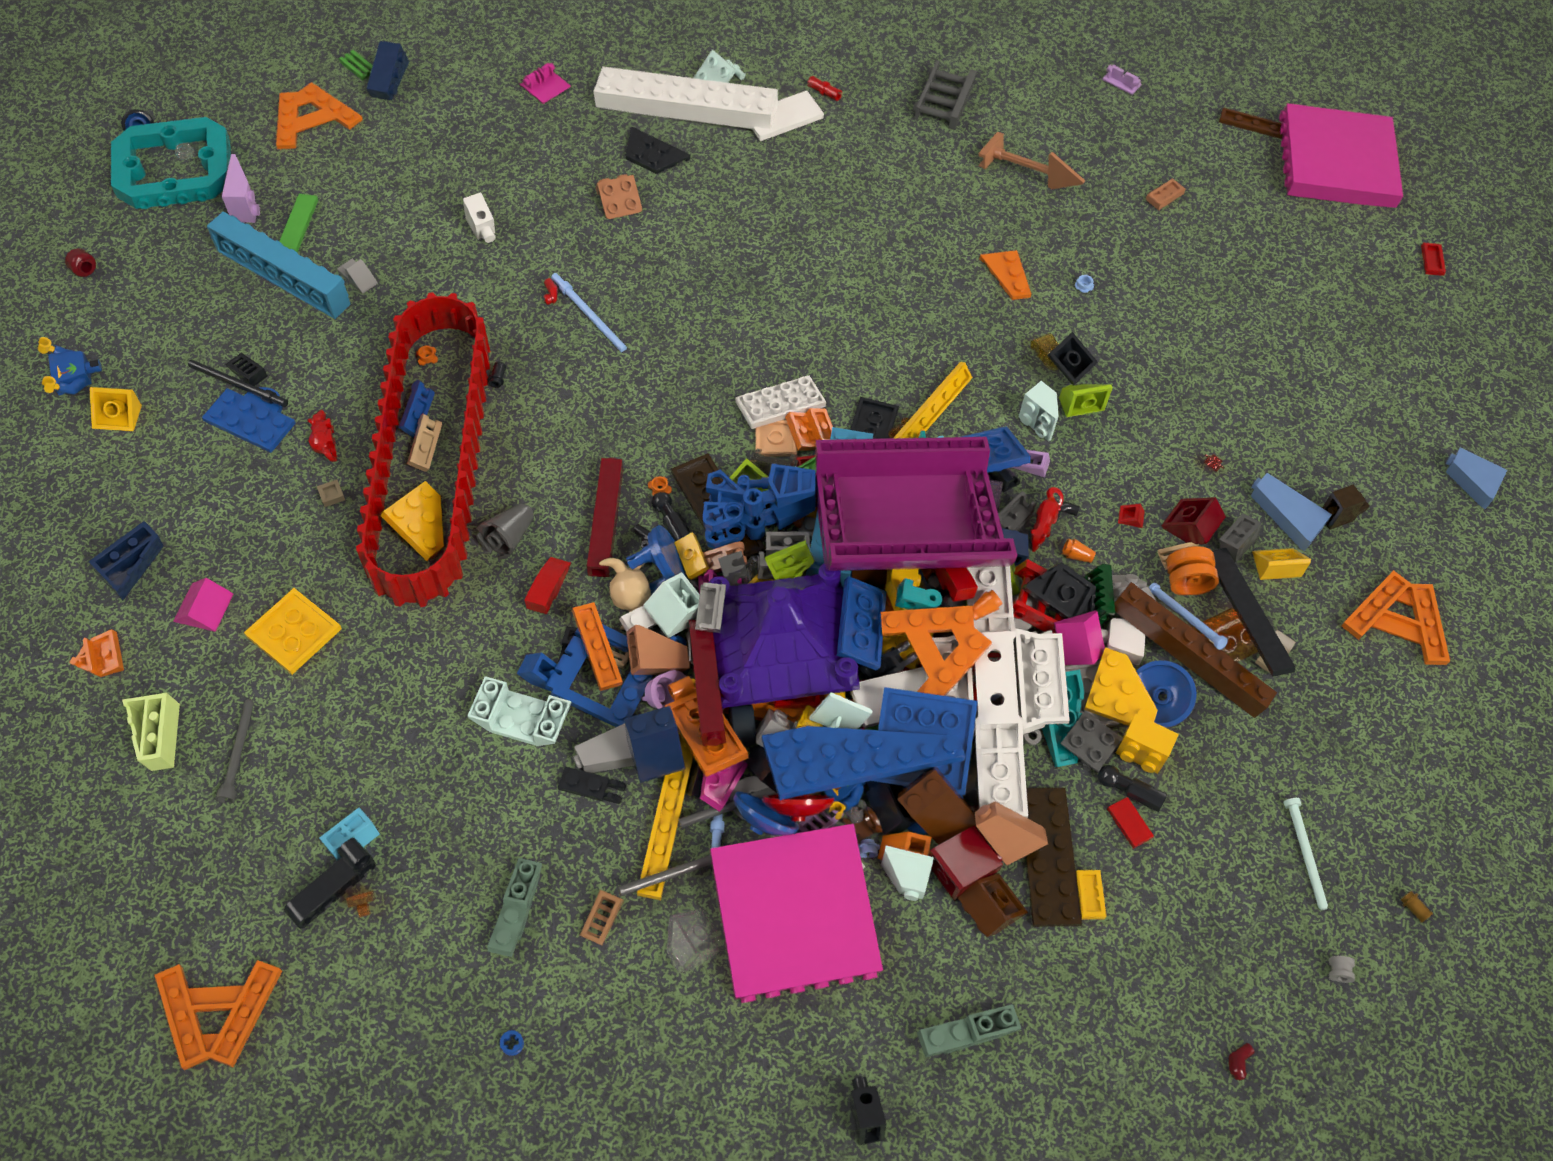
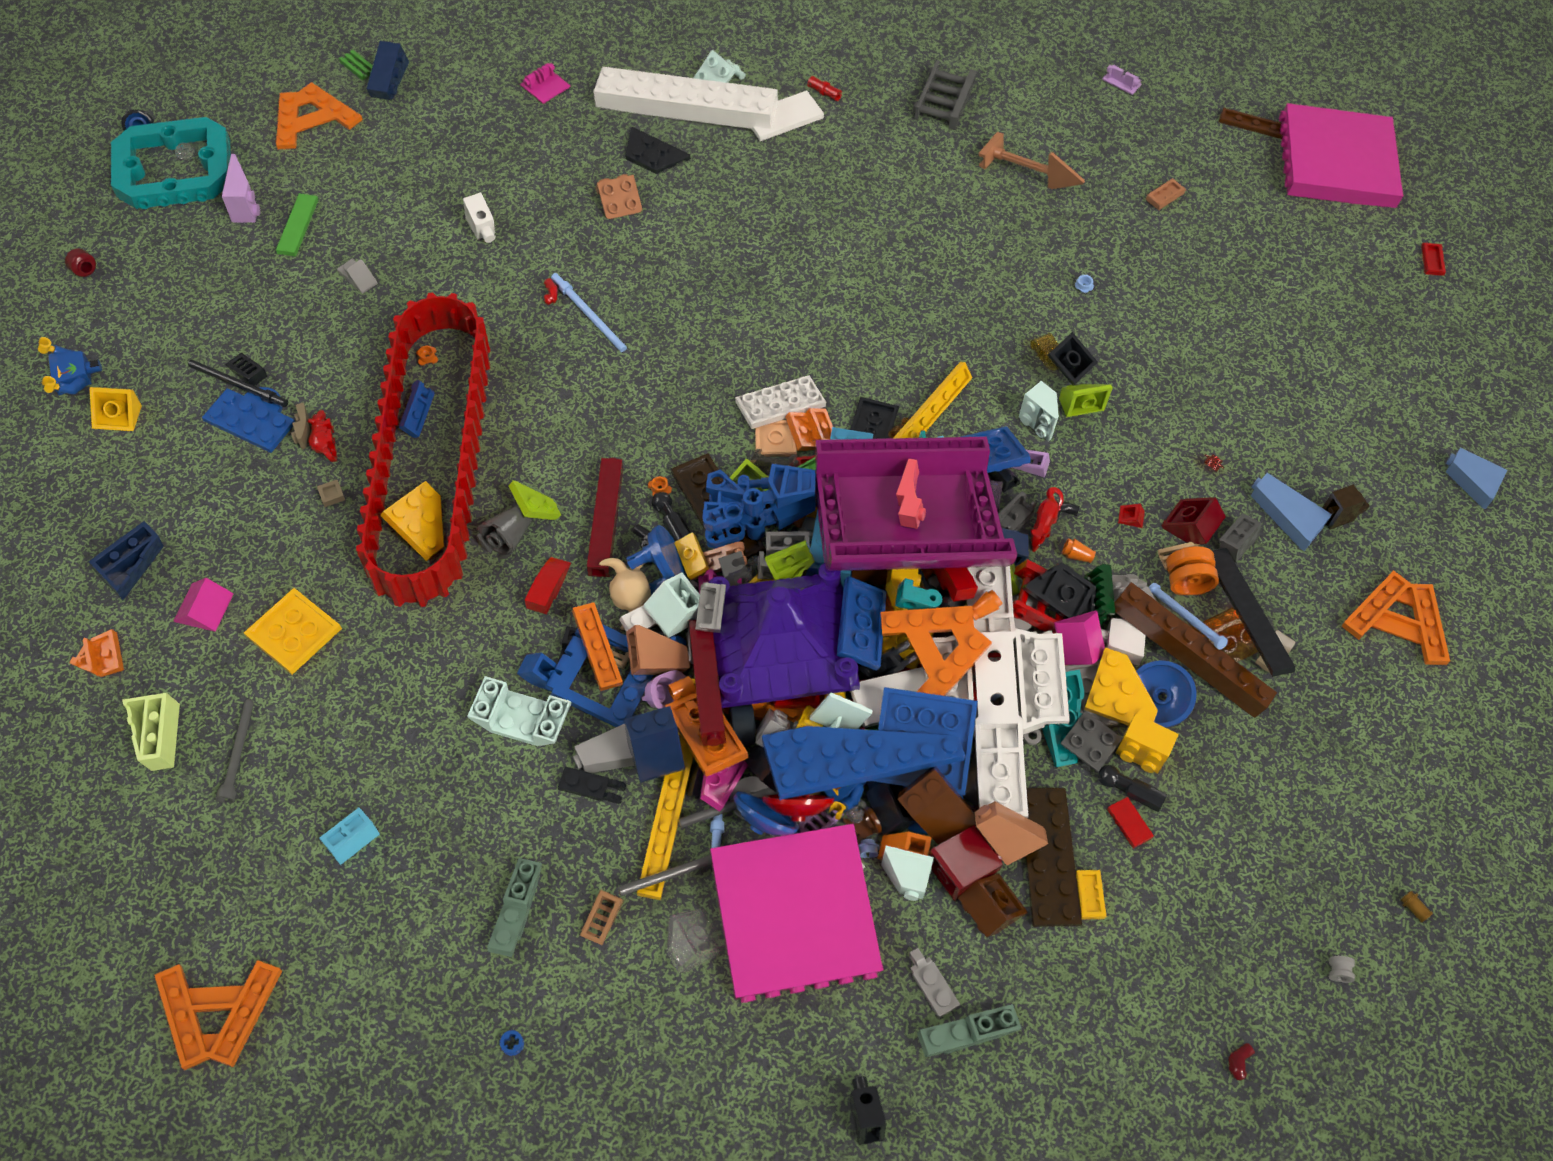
dark azure brick [207,212,350,319] -> none
black beam [284,838,376,929] -> none
clear orange tile [346,890,376,917] -> none
tan plate [407,414,442,472] -> none
black pin [488,362,506,388] -> none
orange wing [980,250,1031,300] -> none
yellow slope [1252,548,1311,580] -> none
light aqua bar [1283,798,1328,910] -> none
none -> dark tan slope [291,403,310,449]
none -> lime wing [508,480,561,520]
none -> coral slope [896,459,926,529]
none -> light grey hinge [909,948,960,1019]

